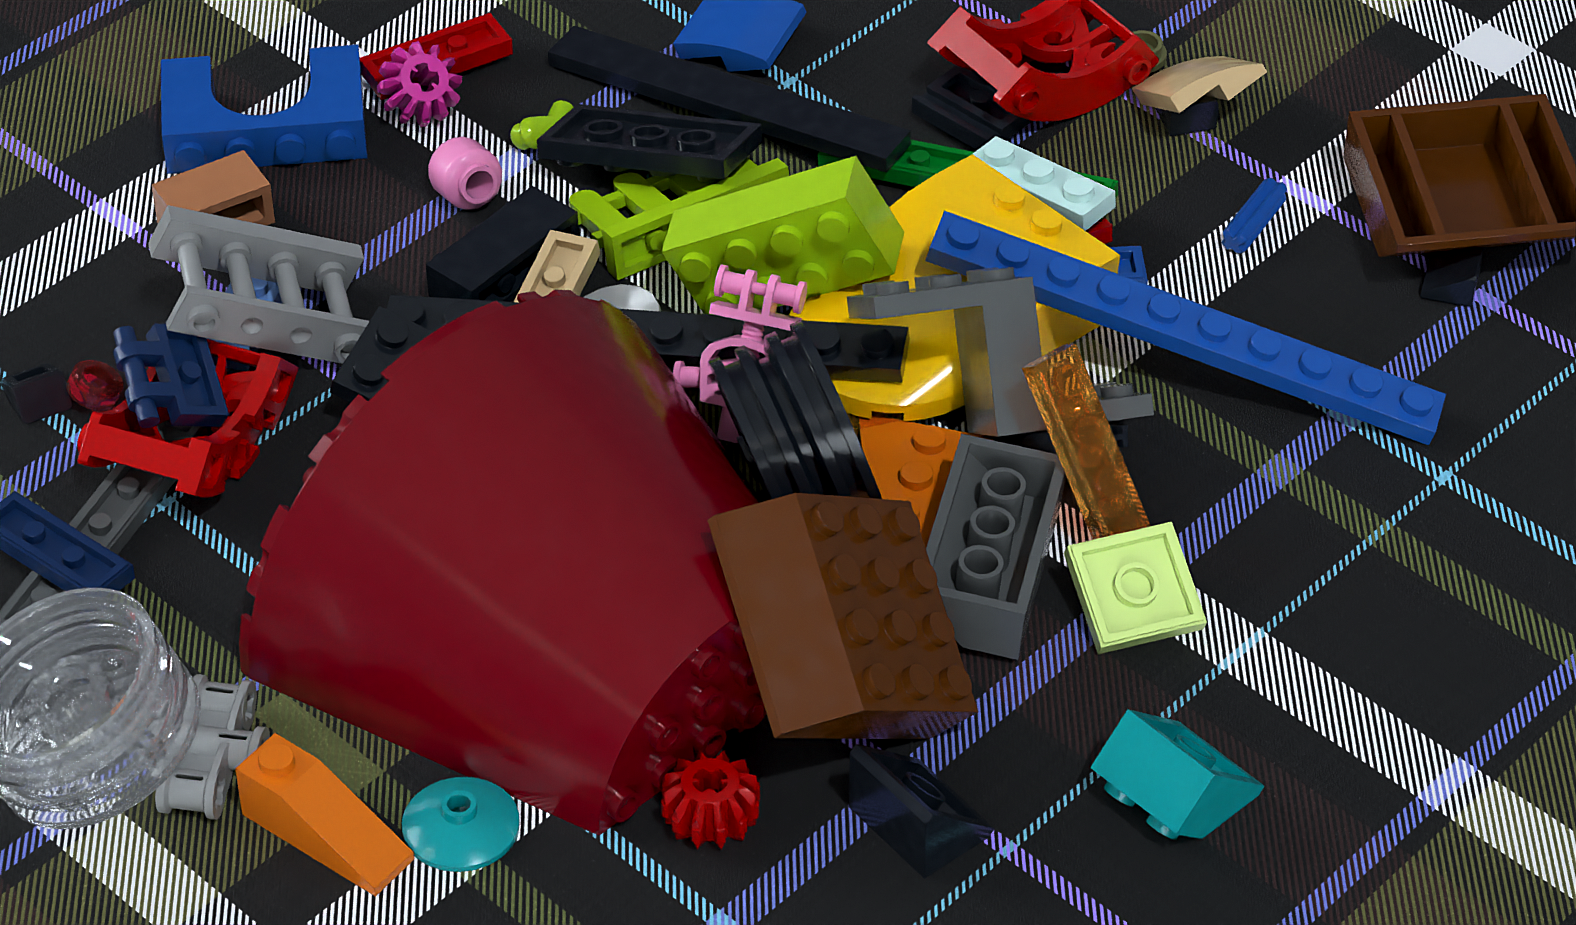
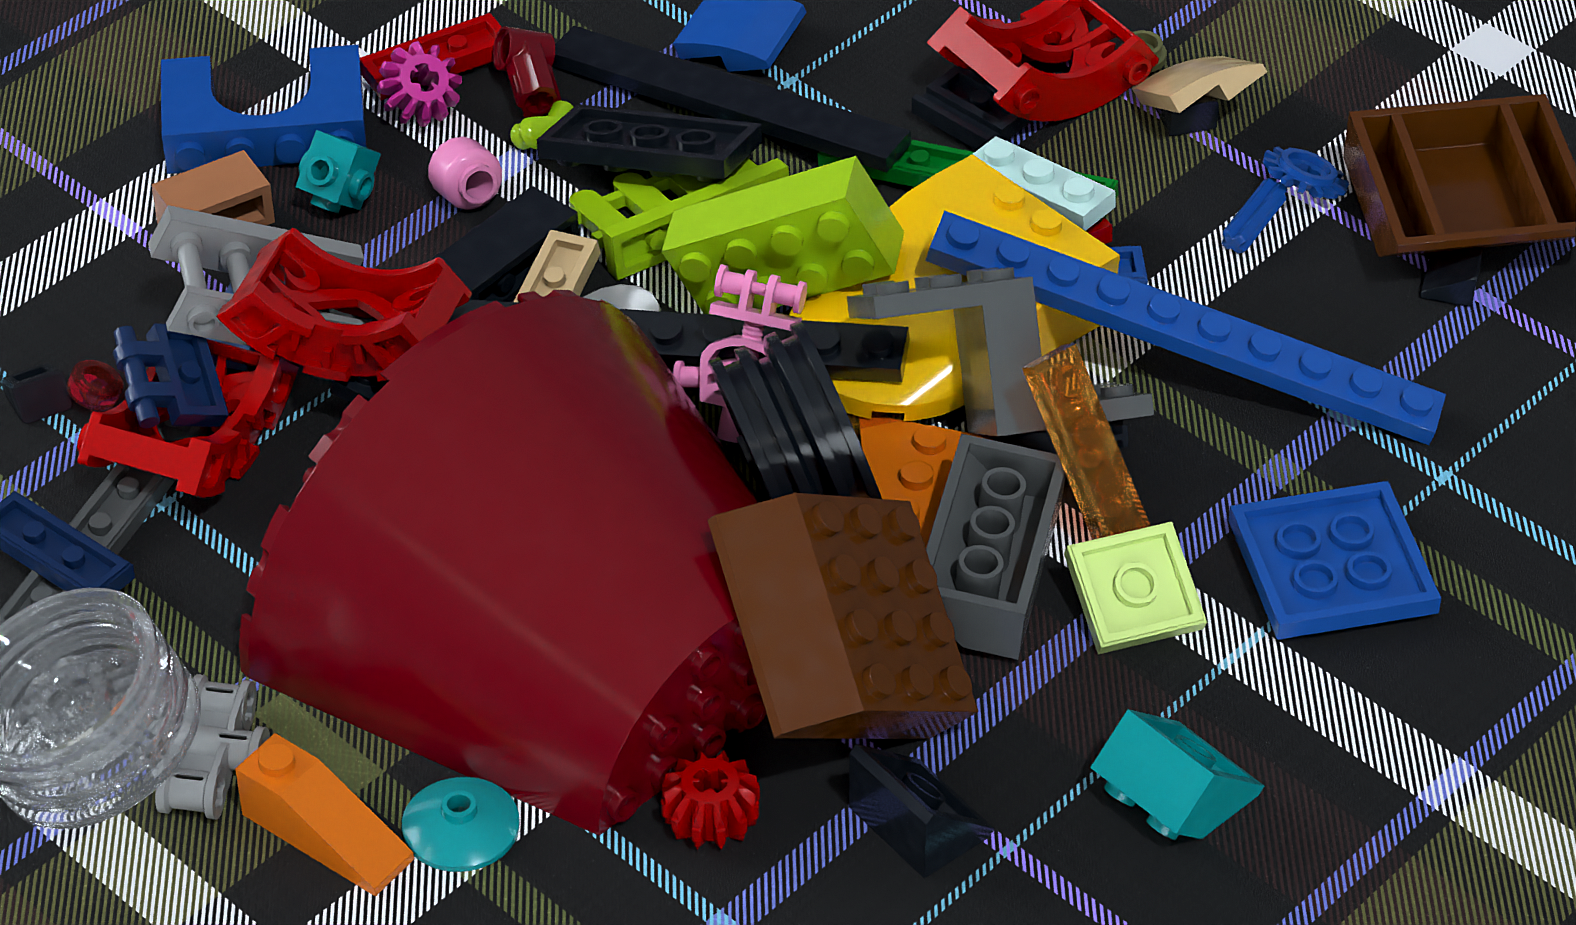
none -> red fence [216,228,472,382]
none -> teal brick [295,130,381,214]
none -> dark red piece [493,26,561,117]
none -> blue plate [1228,481,1441,640]
none -> blue gear [1262,147,1349,199]

